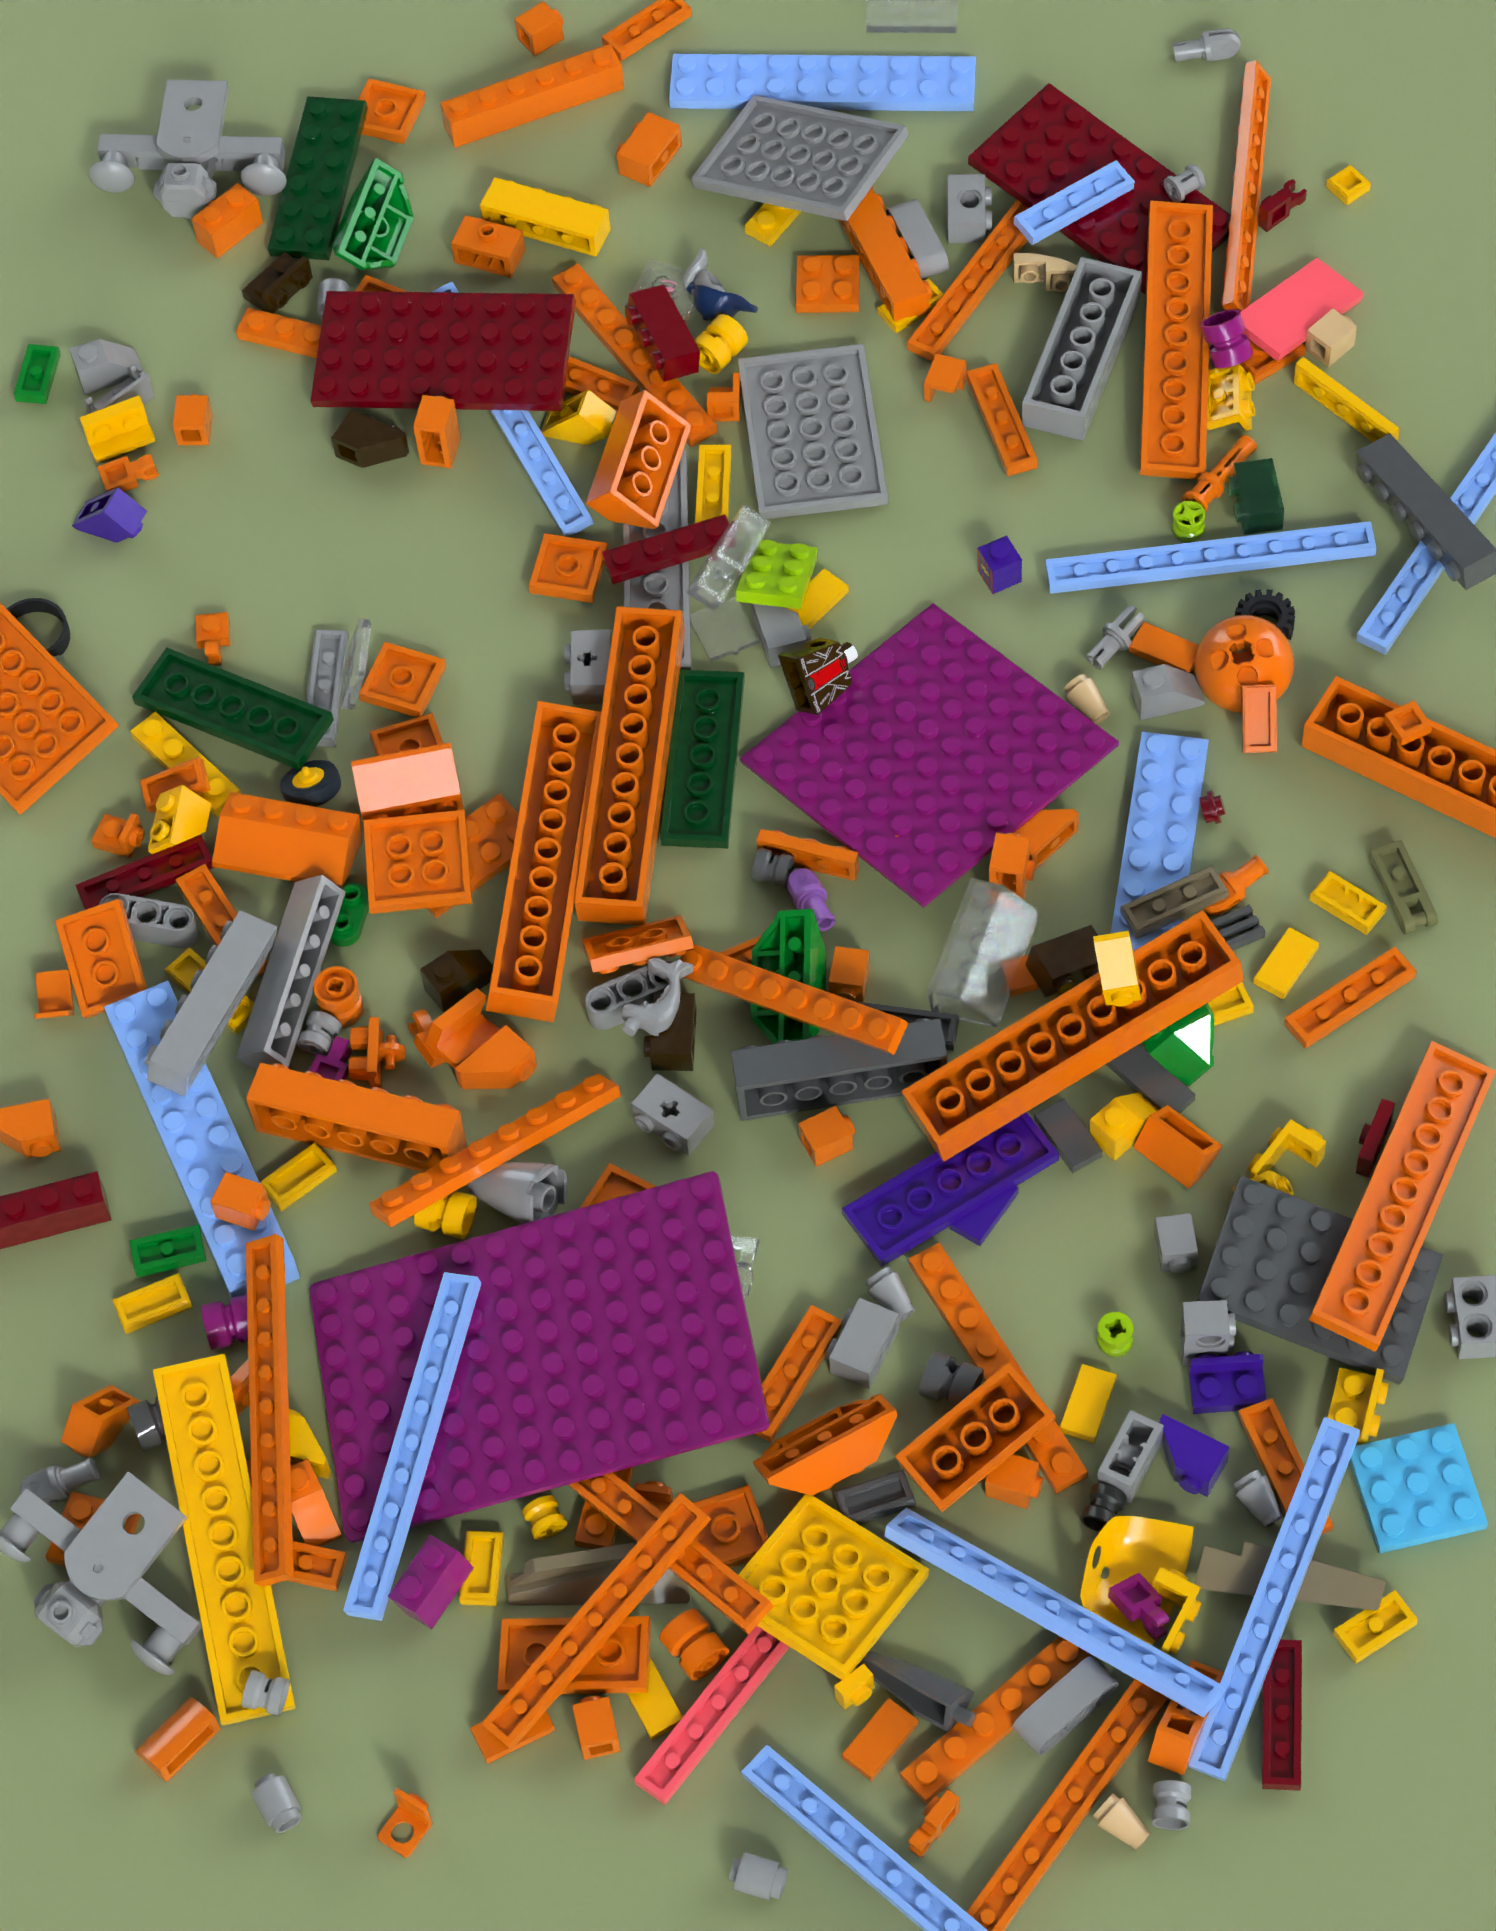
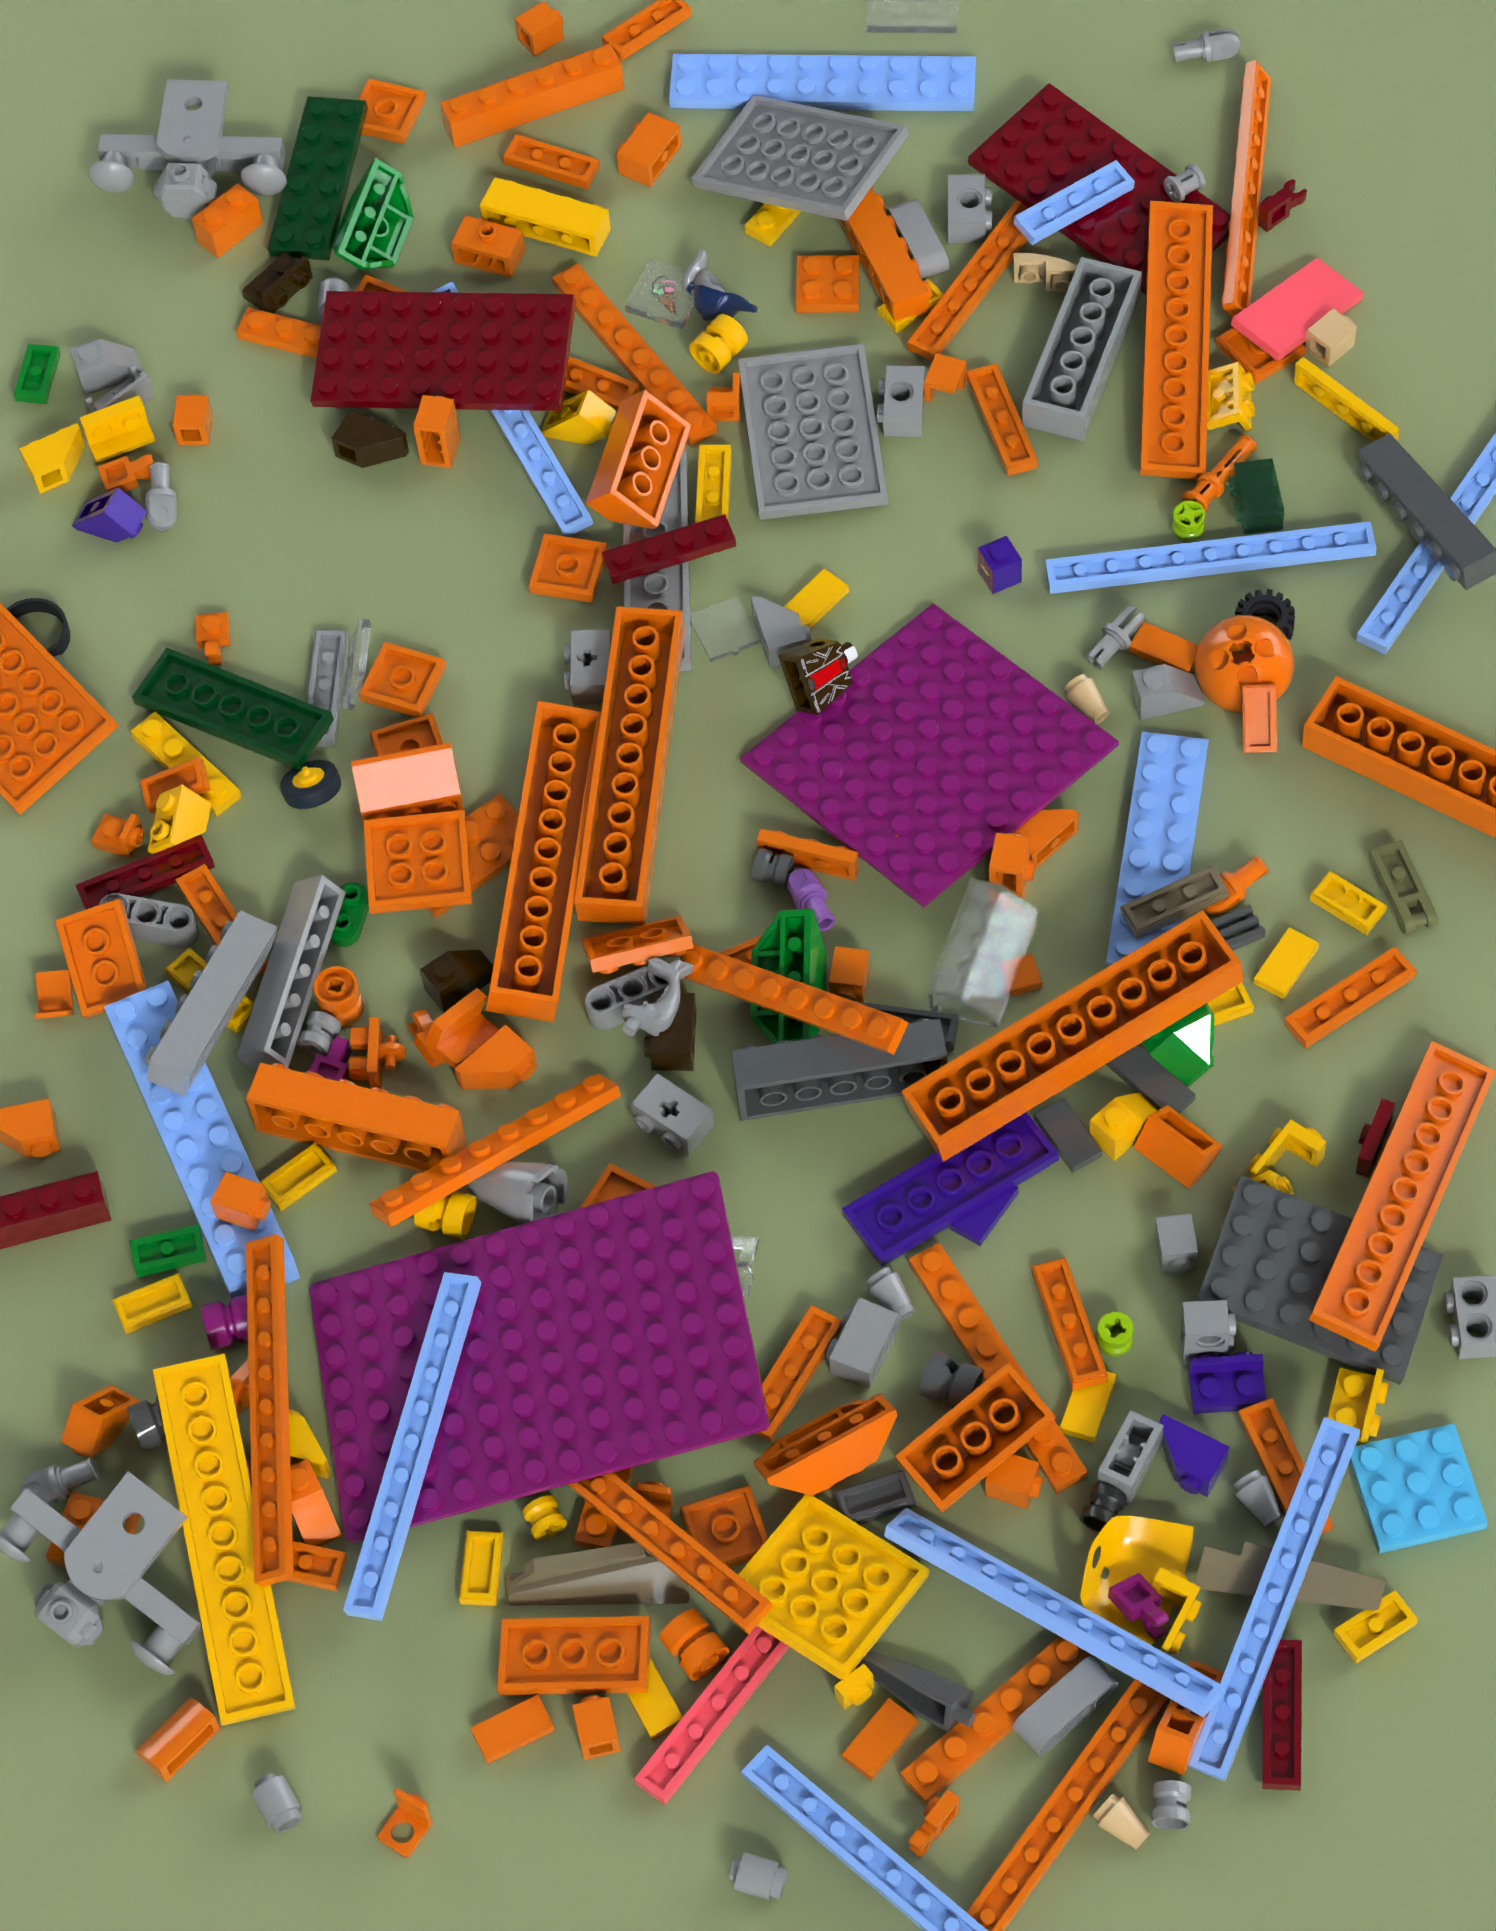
orange slope [212,792,362,889] -> none
light grey wheel [242,1670,290,1716] -> none
magenta brick [388,1535,474,1629] -> none
orange plate [481,1493,711,1750] -> none
dark red brick [625,284,700,382] -> none
dark green plate [660,670,745,849] -> none
clear slope [687,505,771,611] -> none
lime plate [736,540,818,609] -> none
orange brick [798,1106,856,1167] -> none
dark brown brick [1025,925,1099,997] -> none
yellow slope [1093,931,1141,1006] -> none
dark red plate [1199,790,1226,824] -> none
magenta wheel [1200,309,1253,368] -> none
yellow tile [1326,165,1371,205] -> none
orange plate [1384,700,1432,746] -> none
none -> yellow slope [19,423,85,494]
none -> light grey arm [145,462,177,531]
none -> orange plate [503,134,600,190]
none -> light grey brick [877,365,925,437]
none -> orange tile [1031,1257,1108,1391]

